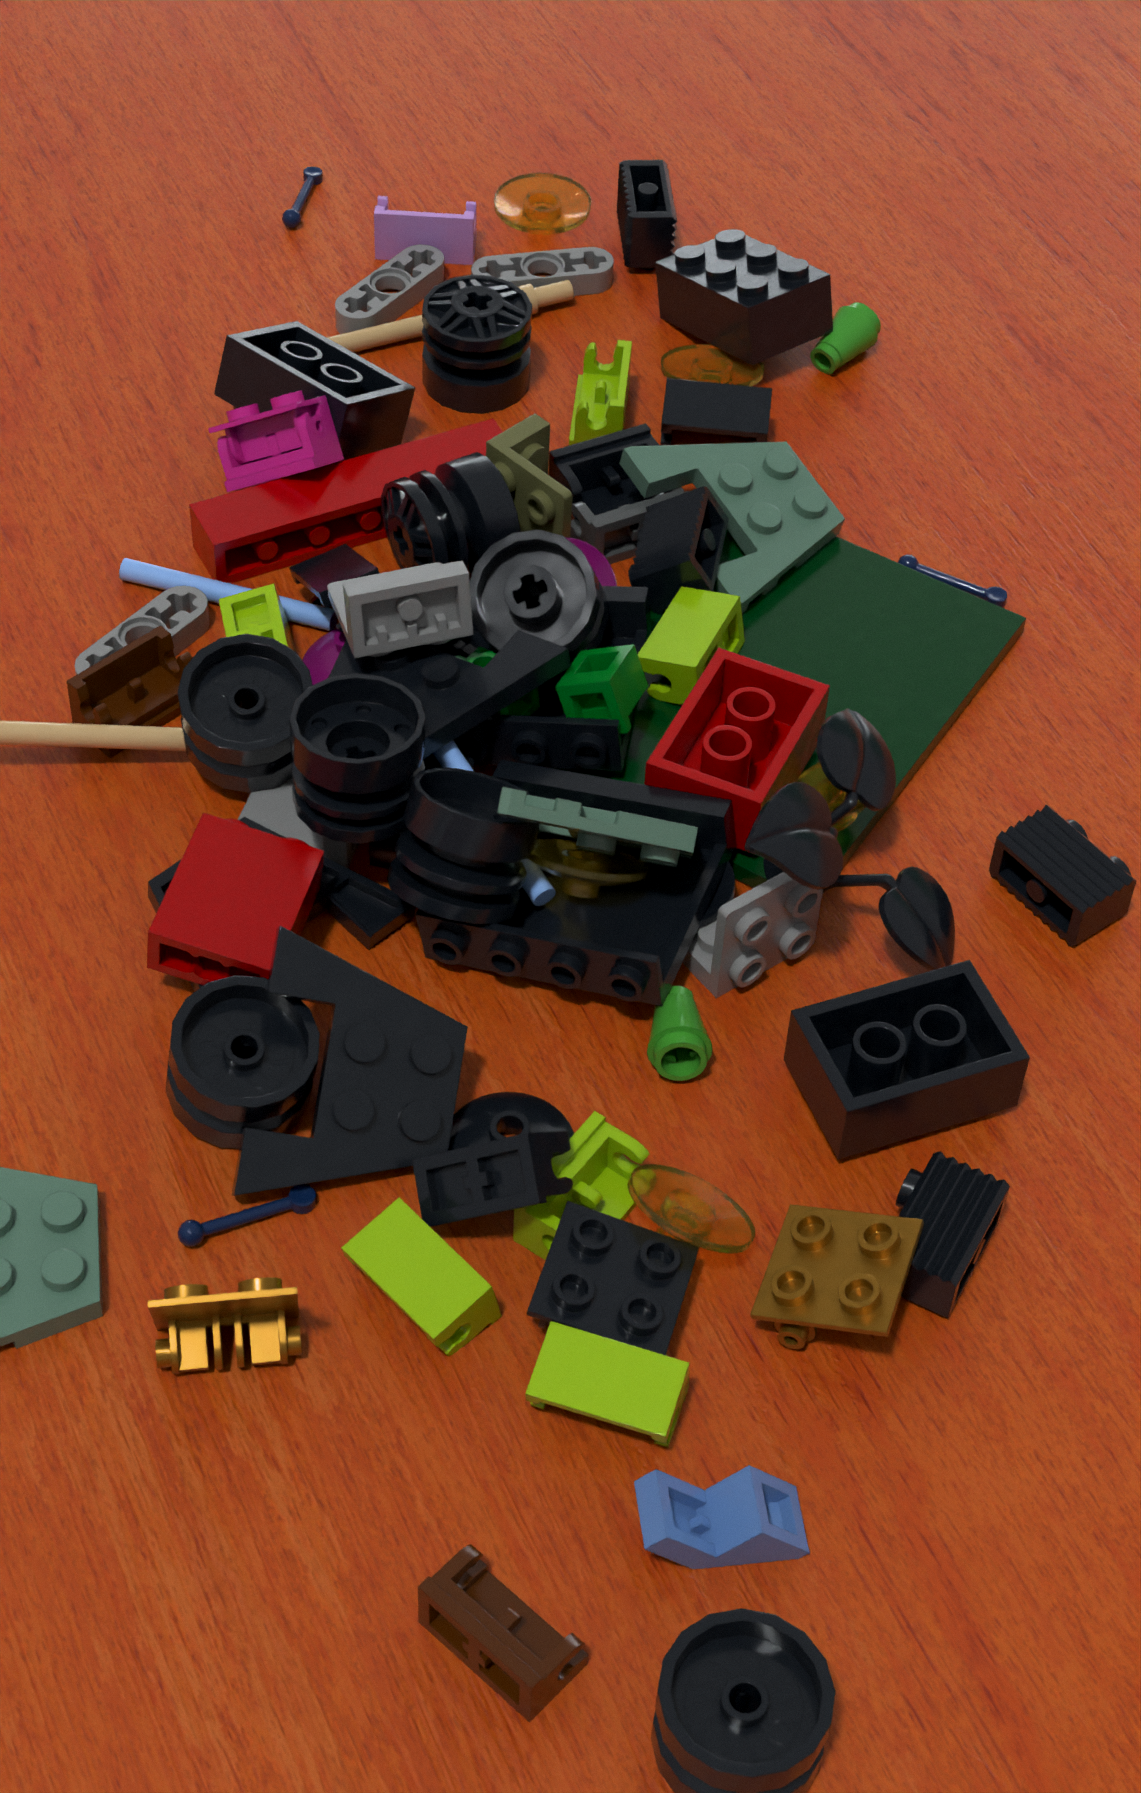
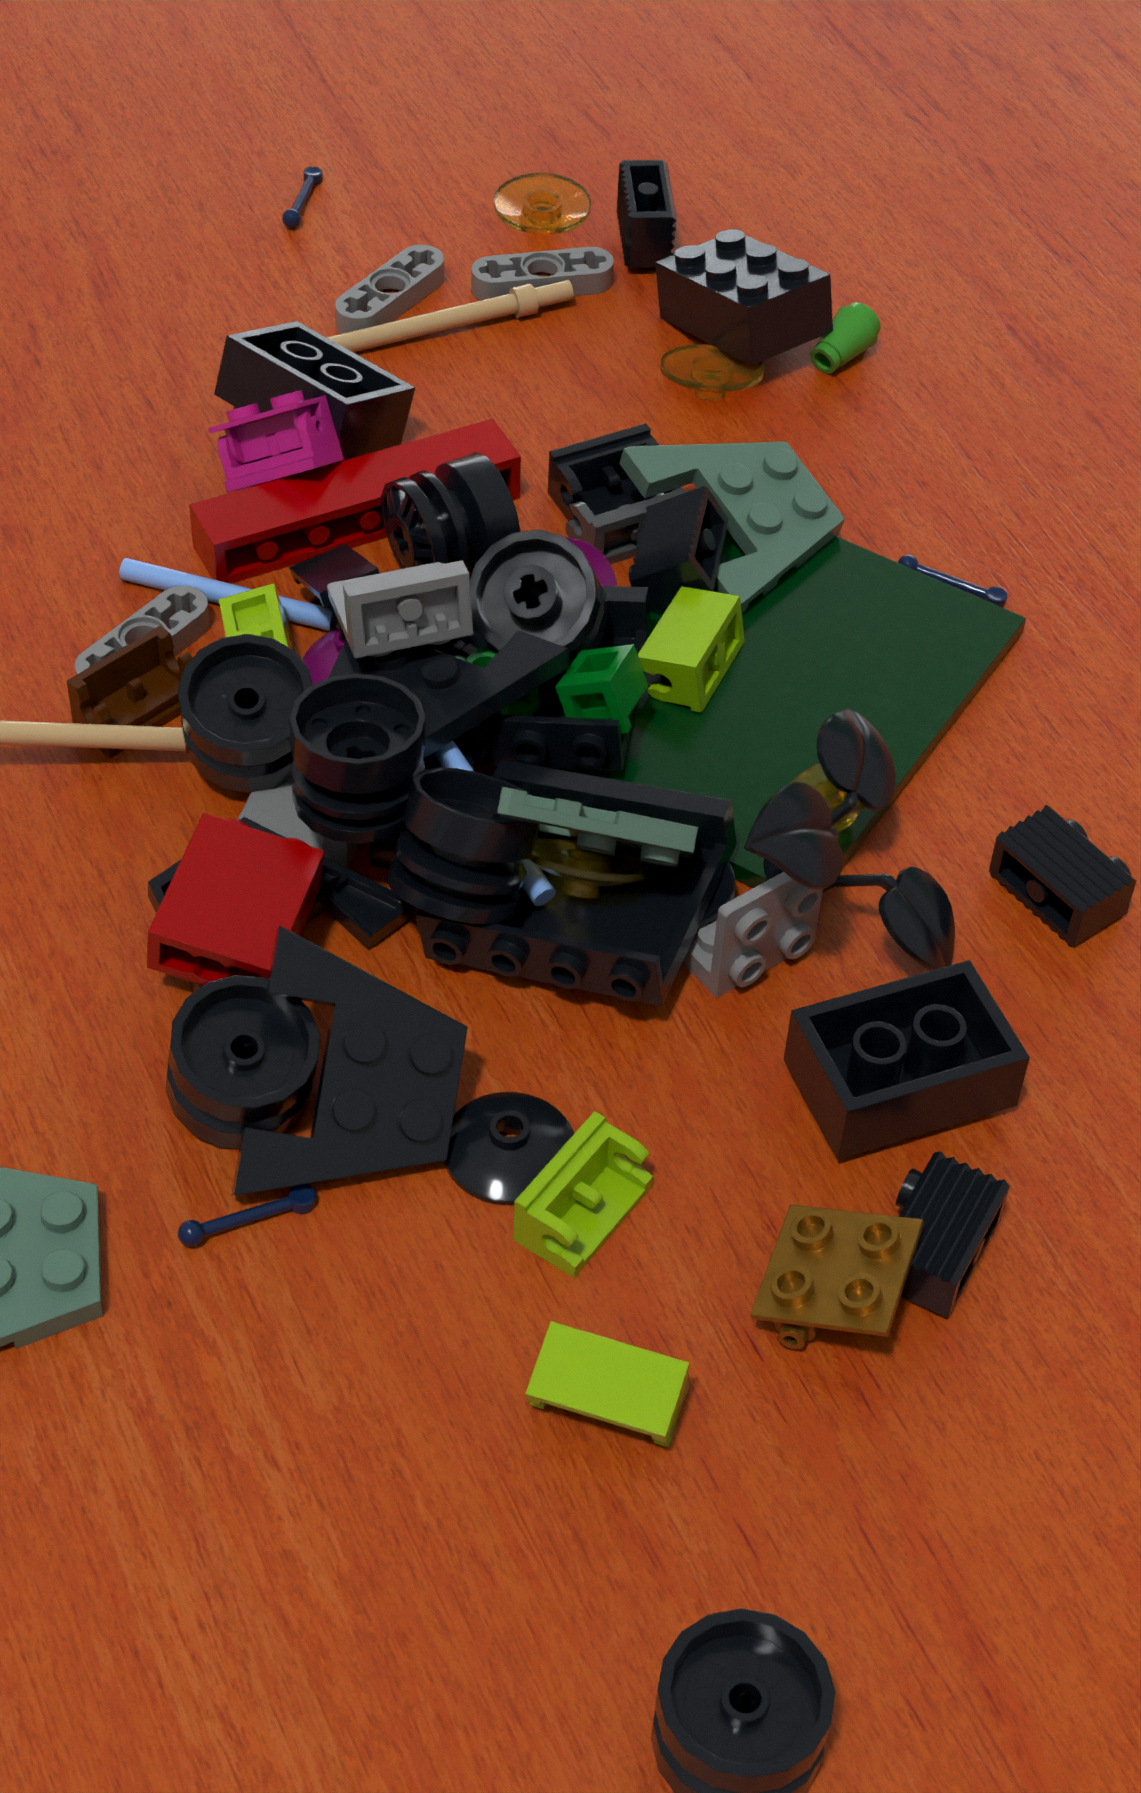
pearl gold hinge [148,1277,302,1374] -> none
lime hinge [341,1198,502,1356] -> none
lavender hinge [374,196,477,265] -> none
black hinge [412,1131,573,1227] -> none
reddish brown hinge [418,1544,589,1723] -> none
black wheel [422,275,532,414] -> none
olive bracket [486,413,572,538] -> none
black hinge [526,1201,700,1355] -> none
lime hinge [569,340,632,445] -> none
clear yellow dish [627,1164,755,1253] -> none
medium blue slope [634,1465,810,1569] -> none
red brick [644,648,830,854] -> none
bright green cone [647,986,712,1081] -> none
black hinge [660,378,772,445] -> none

